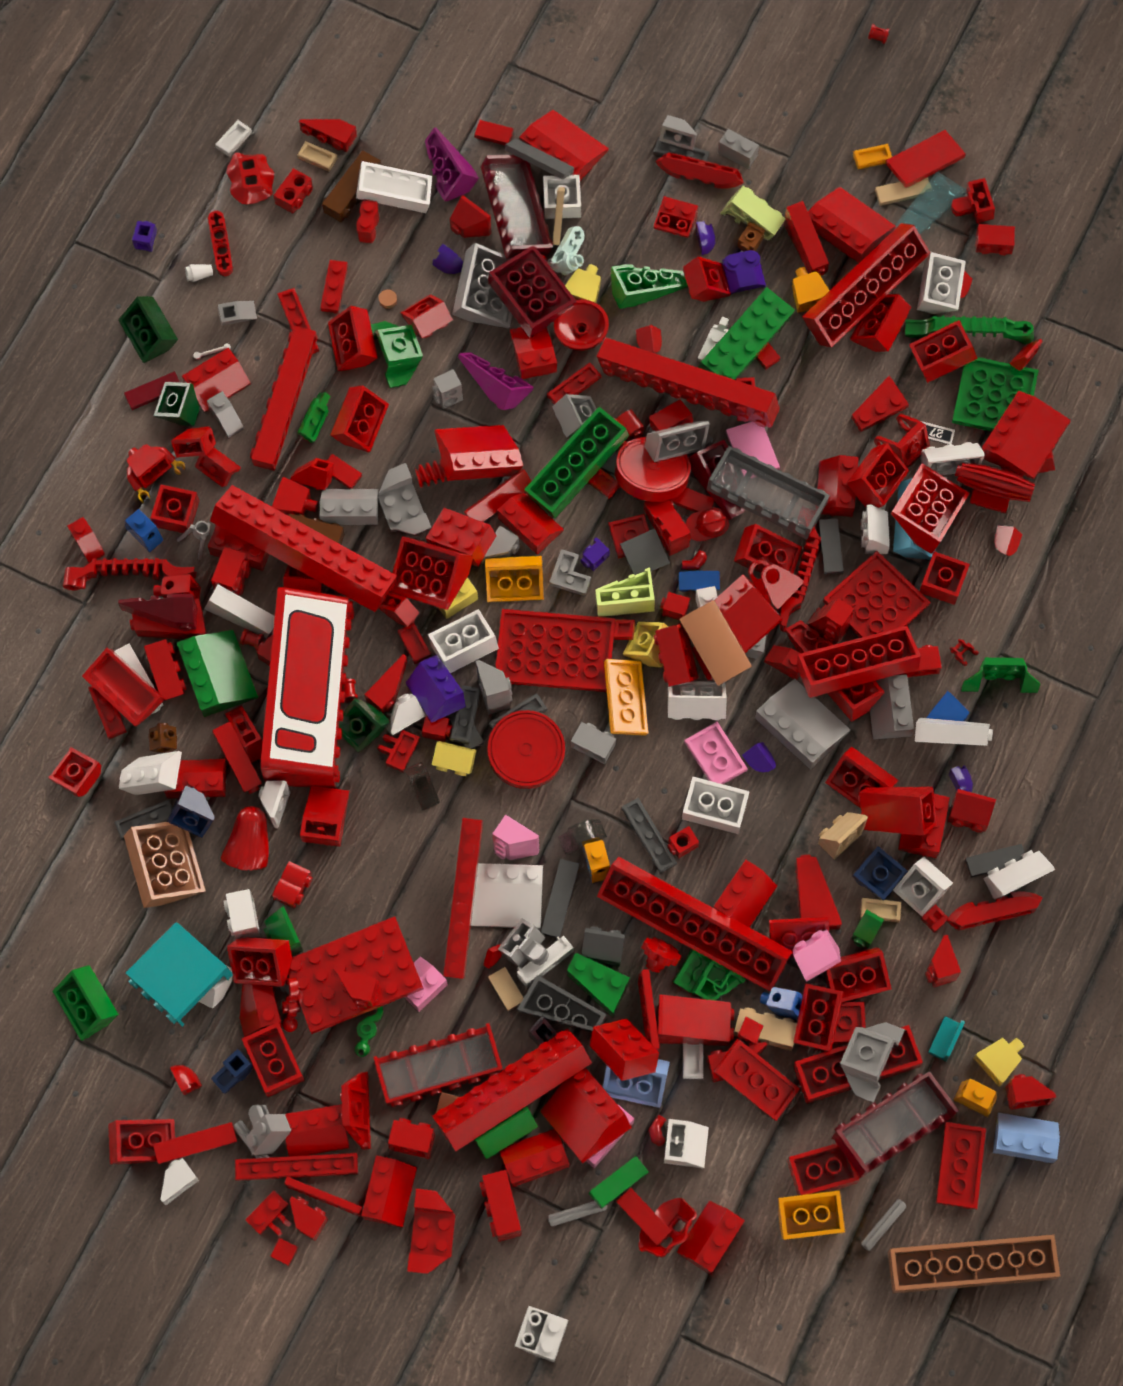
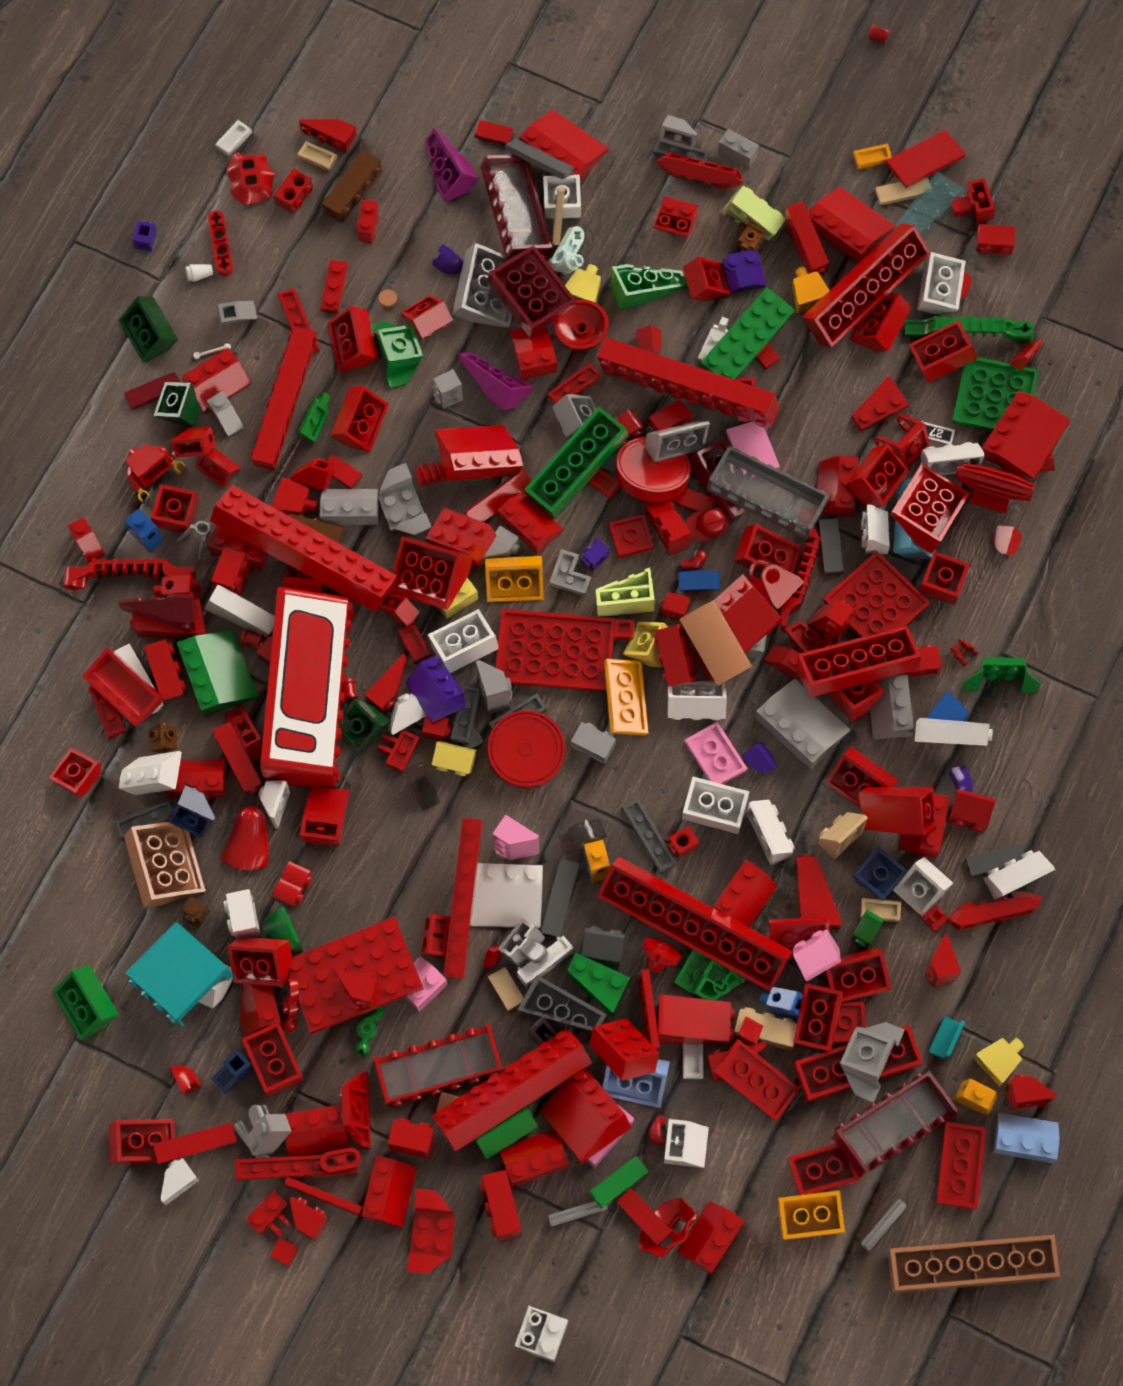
white slope [356,161,432,213] -> none
red slope [450,195,492,238] -> none
dark grey tile [620,529,670,575] -> none
dark purple brick [695,221,716,256] -> none
white brick [695,586,718,608] -> none
none -> reddish brown brick [182,896,210,928]
none -> red plate [320,1148,361,1173]
none -> red brick [420,914,450,959]
none -> white slope [747,800,794,866]

